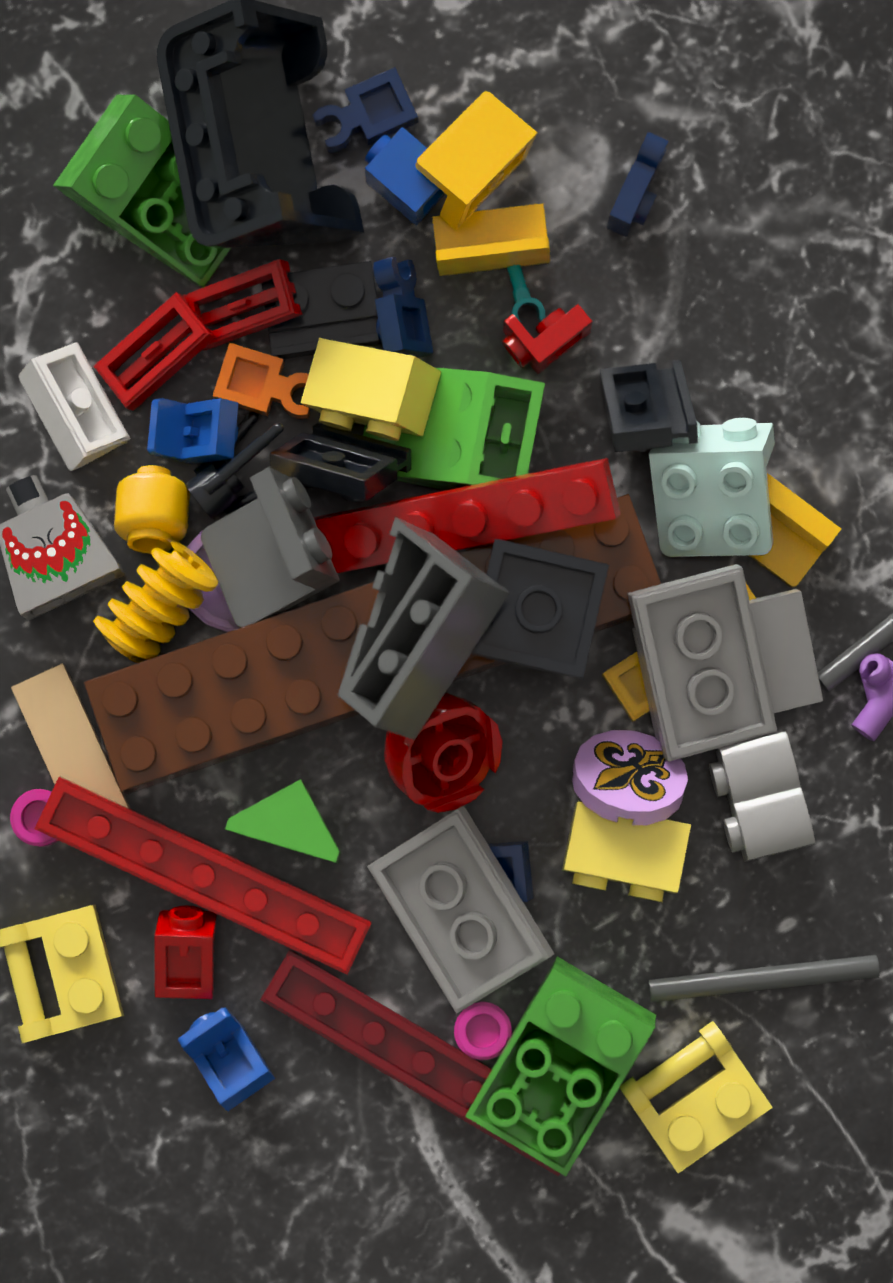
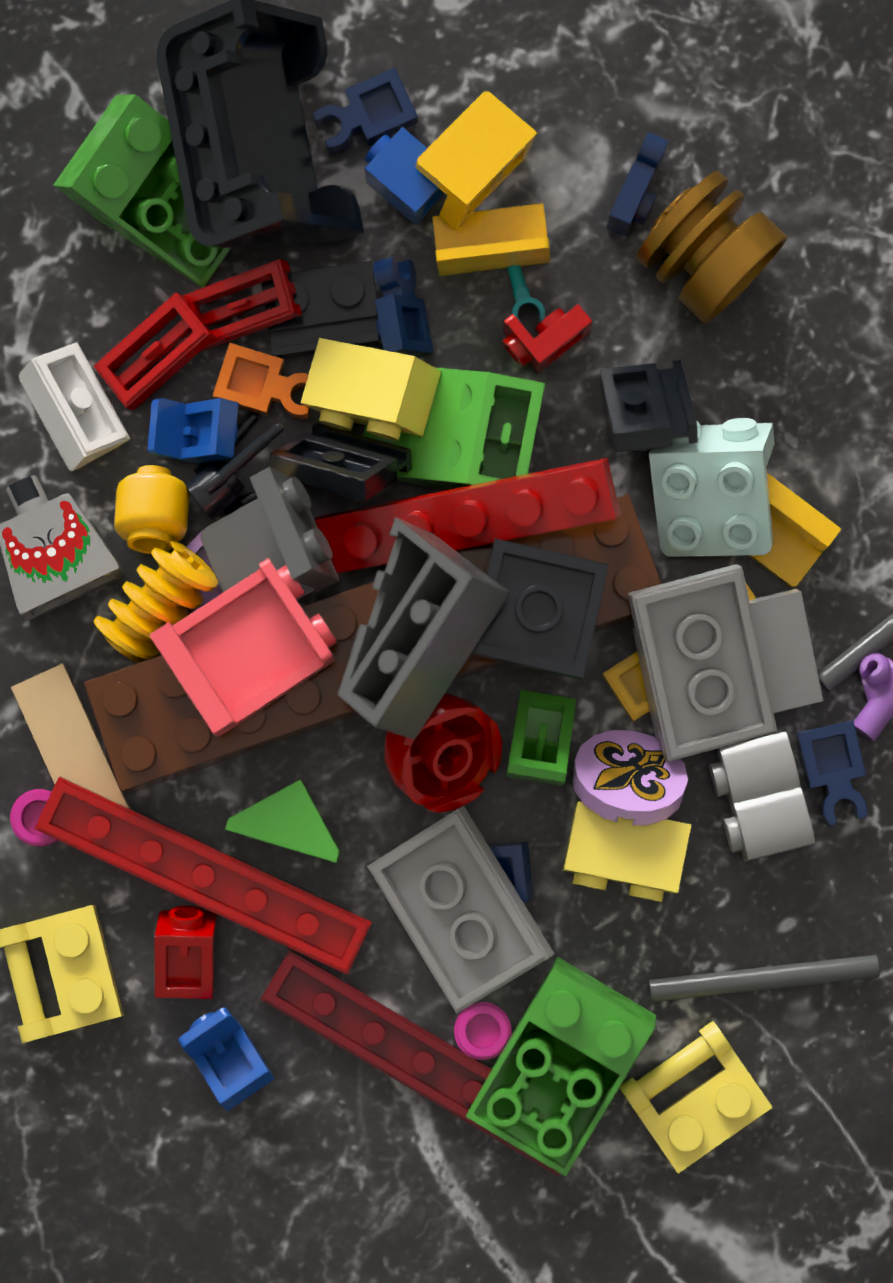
none -> coral panel [149,558,337,738]
none -> bright green slope [506,689,576,786]
none -> pearl gold wheel [636,170,788,324]
none -> dark blue plate [795,720,867,826]

